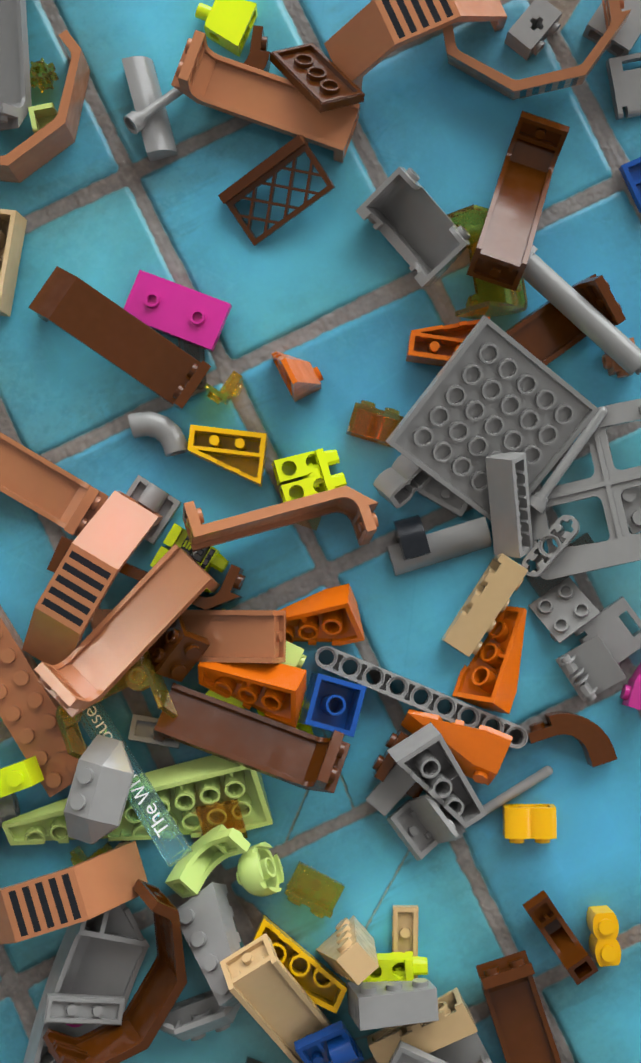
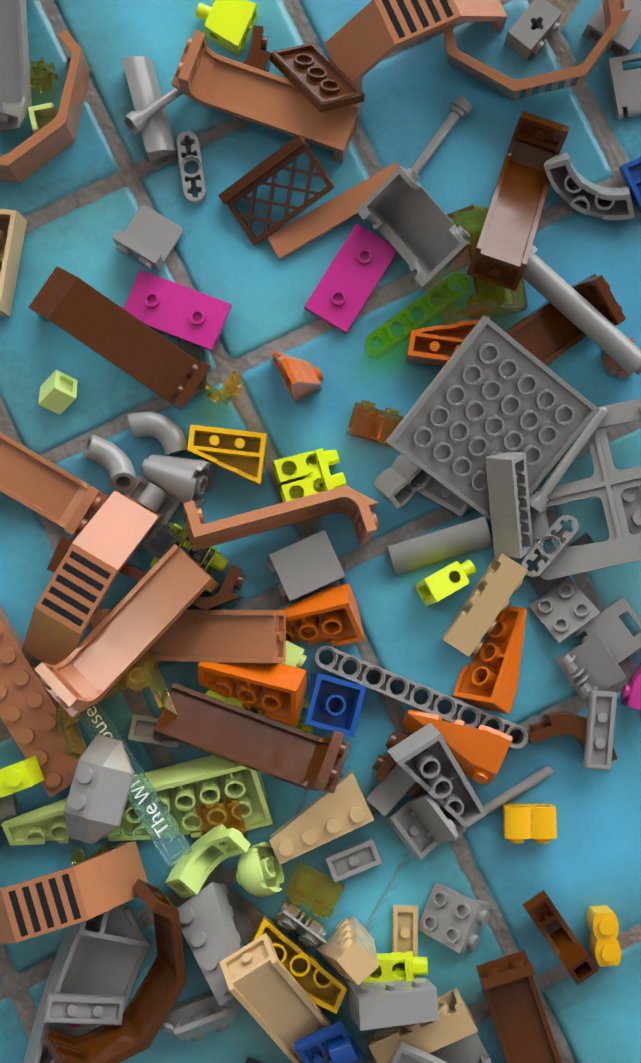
reddish brown bracket [148,616,210,682] -> none
black brick [393,515,431,561] -> none
none -> yellowish green panel [38,370,78,414]
none -> light grey cylinder [83,434,136,491]
none -> light grey bracket [112,205,183,272]
none -> light grey cone [141,454,215,509]
none -> clear smoke brick [142,521,184,560]
none -> light grey beam [176,131,207,205]
none -> nougat tile [267,162,399,260]
none -> light grey brick [267,530,345,601]
none -> tan wedge [269,769,374,865]
none -> light grey hinge [273,902,327,949]
none -> dark pink plate [304,223,398,334]
none -> light grey plate [325,837,382,883]
none -> clear neon green beam [365,273,469,359]
none -> light grey piece [411,95,473,174]
none -> neon yellow torso [414,560,476,606]
none -> light grey bracket [418,883,491,953]
none -> light grey brick [544,152,635,220]
none -> light grey tile [583,690,617,771]

